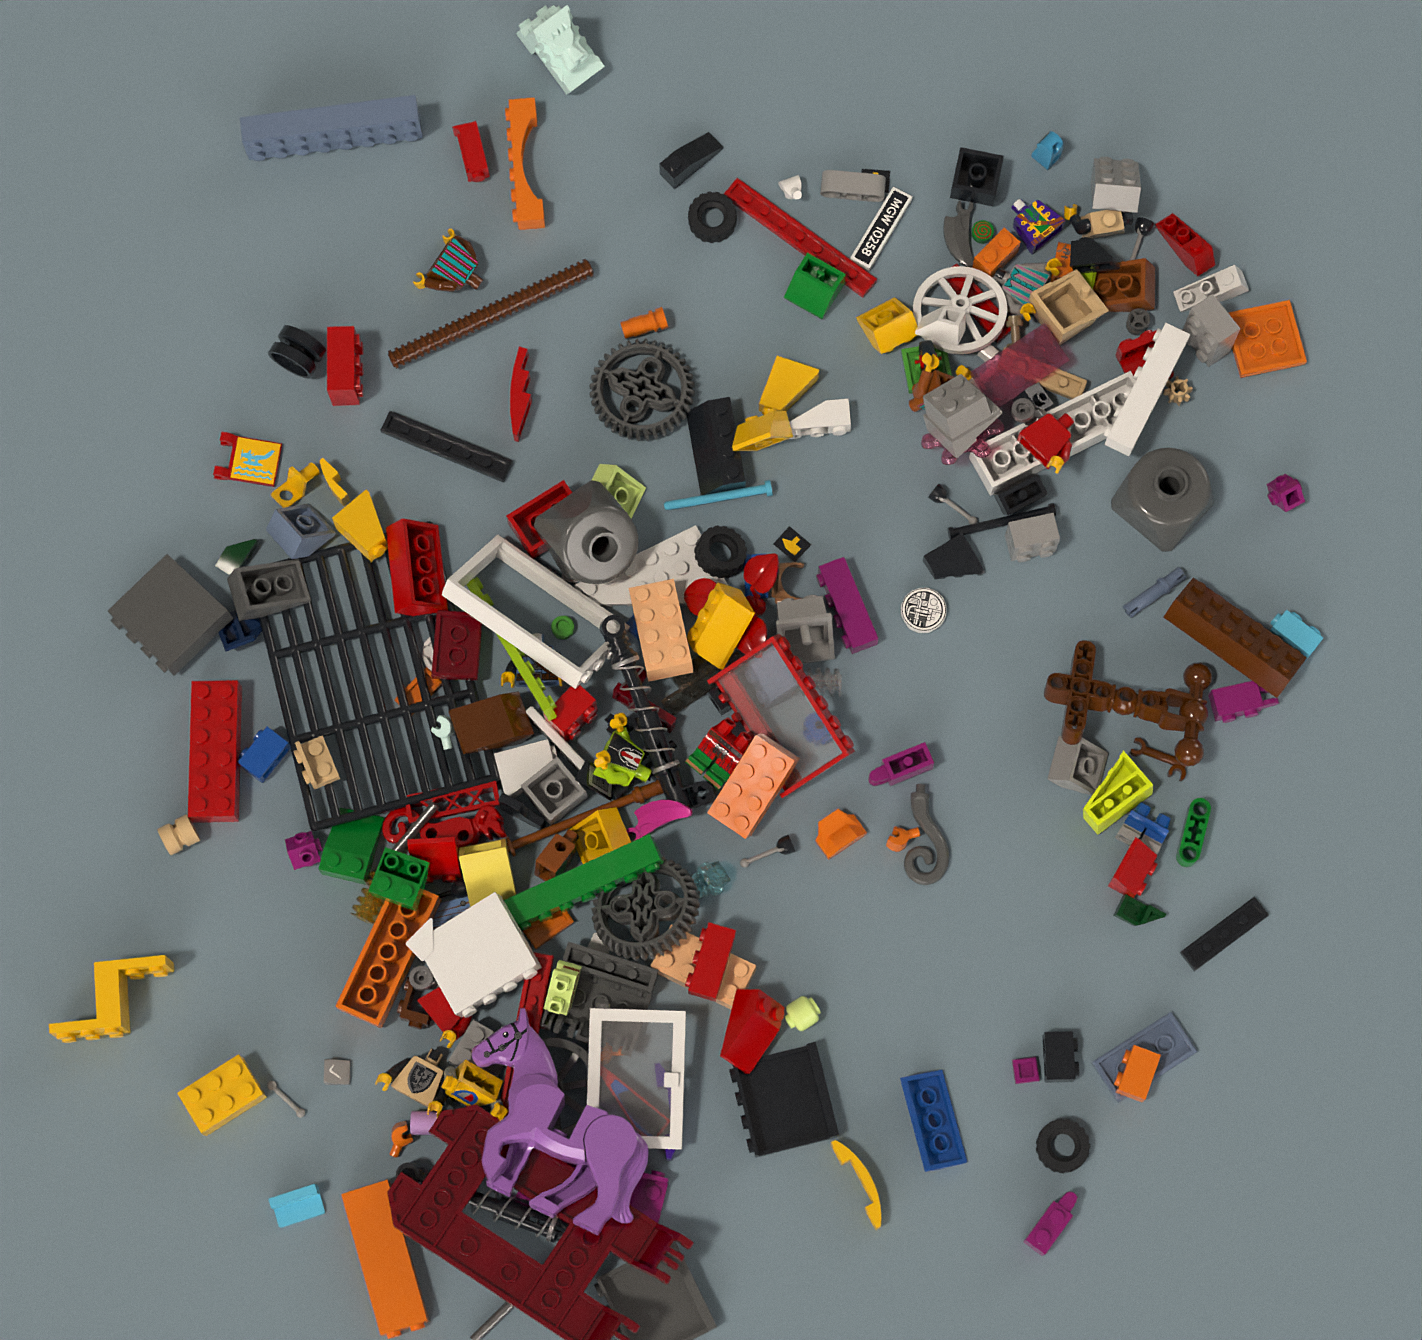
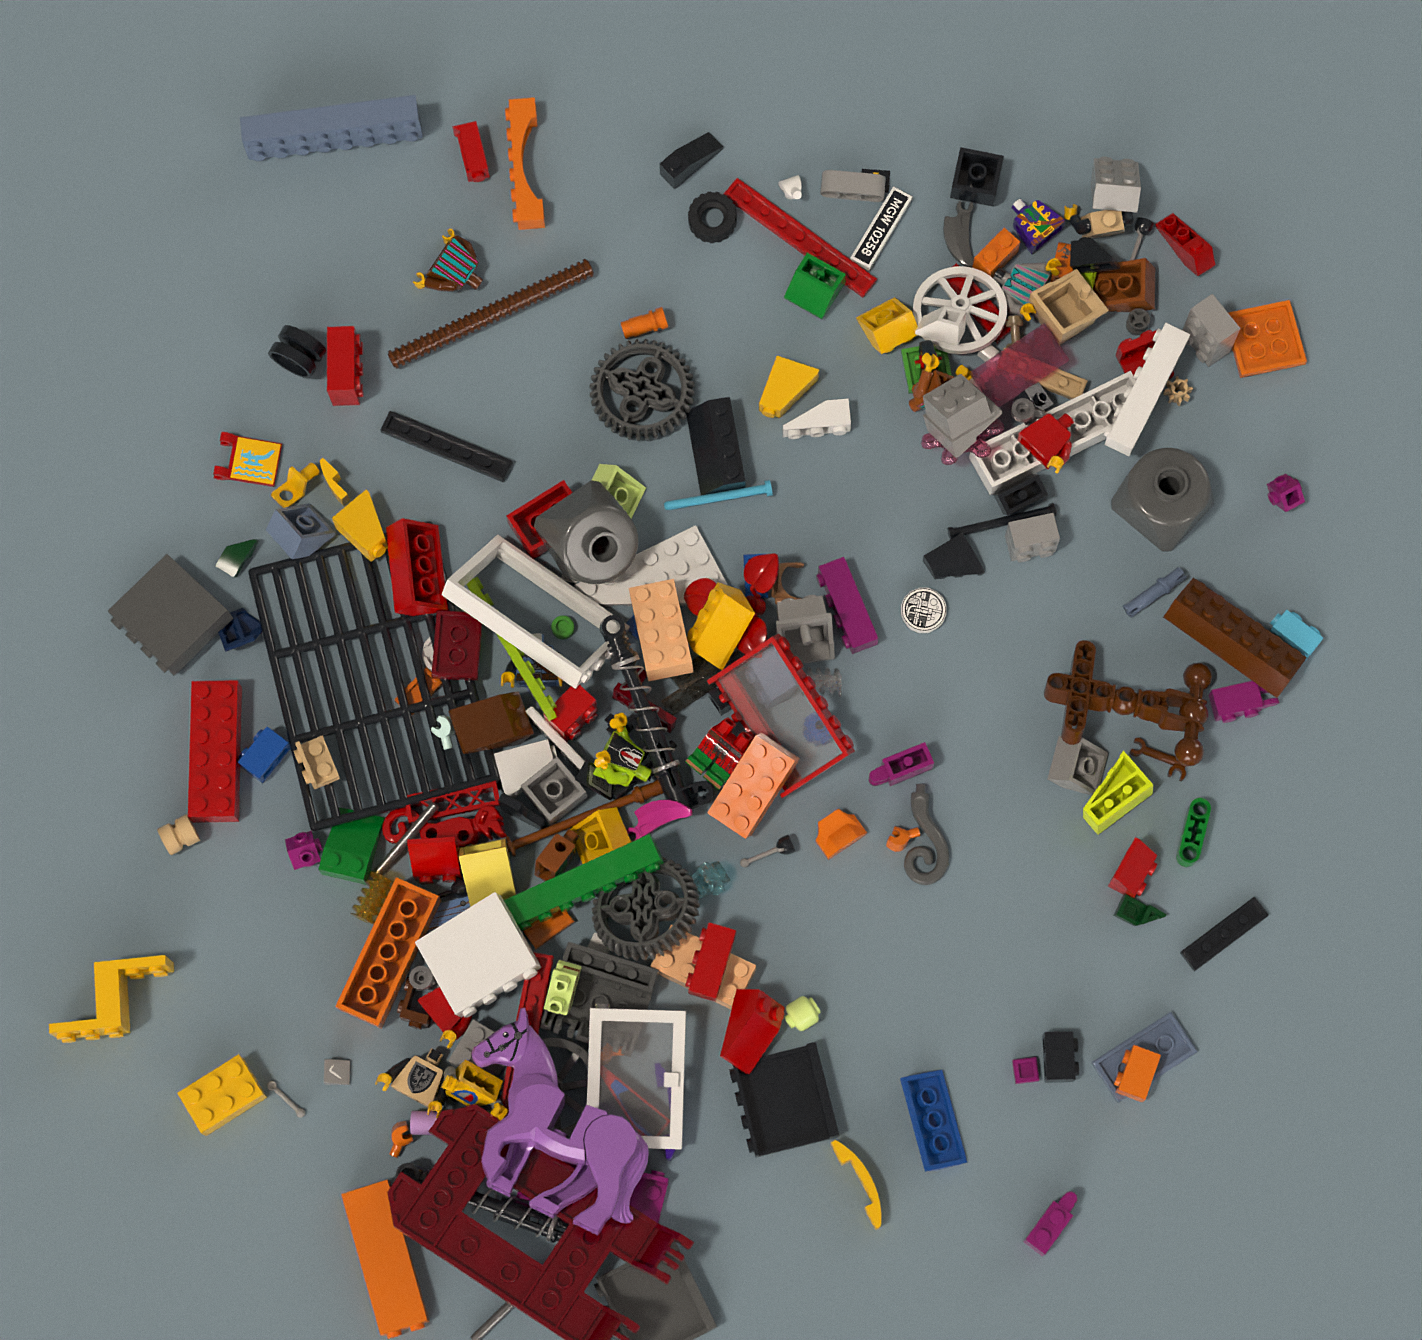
dark grey slope [227,559,311,621] -> none
medium azure panel [269,1184,325,1228] -> none
green slope [368,847,430,911] -> none
white sticker [406,918,434,961] -> none
red slope [510,346,532,442] -> none
light aqua brick [516,5,605,95] -> none
black tyre [694,525,747,578] -> none
yellow slope [732,408,793,451] -> none
black sticker [773,526,811,562] -> none
hinge [928,483,977,524] -> none
green tile [971,220,994,244] -> none
dark azure leg [1031,131,1063,170] -> none
black tyre [1036,1118,1090,1173] -> none
blue hips [1115,802,1170,855] -> none
white slope [1173,265,1249,313] -> none

